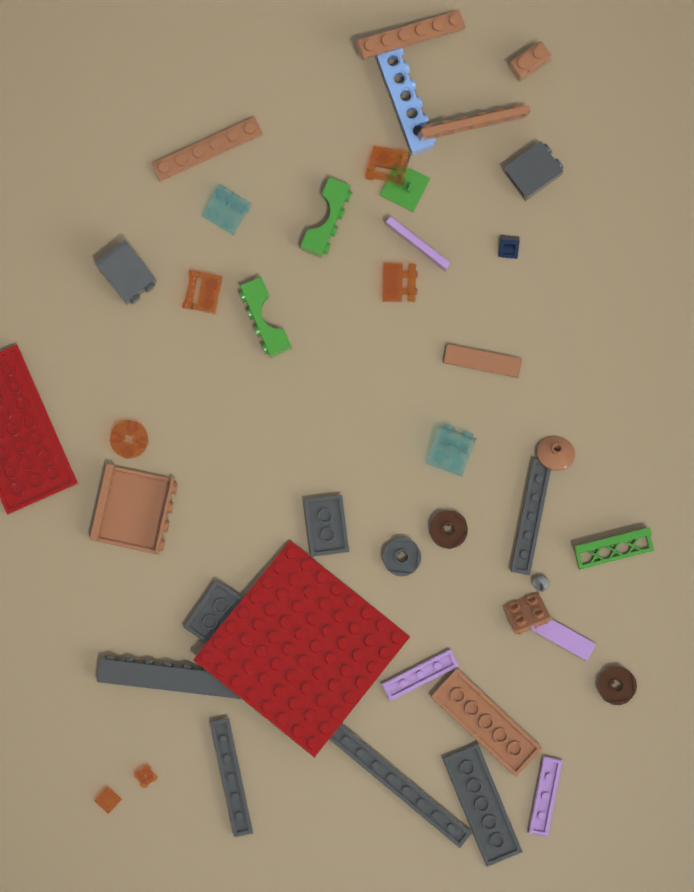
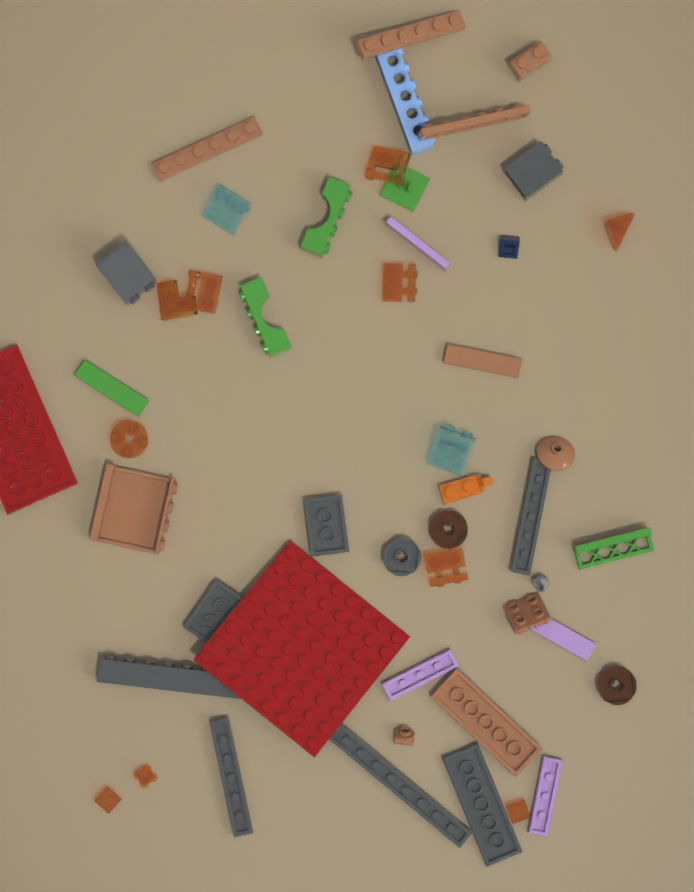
none -> bright green tile [74,360,149,417]
none -> clear orange plate [157,280,198,321]
none -> nougat plate [394,726,415,746]
none -> clear orange plate [424,548,468,588]
none -> orange hinge [439,475,493,504]
none -> clear orange tile [506,799,531,824]
none -> clear orange slope [604,212,635,251]

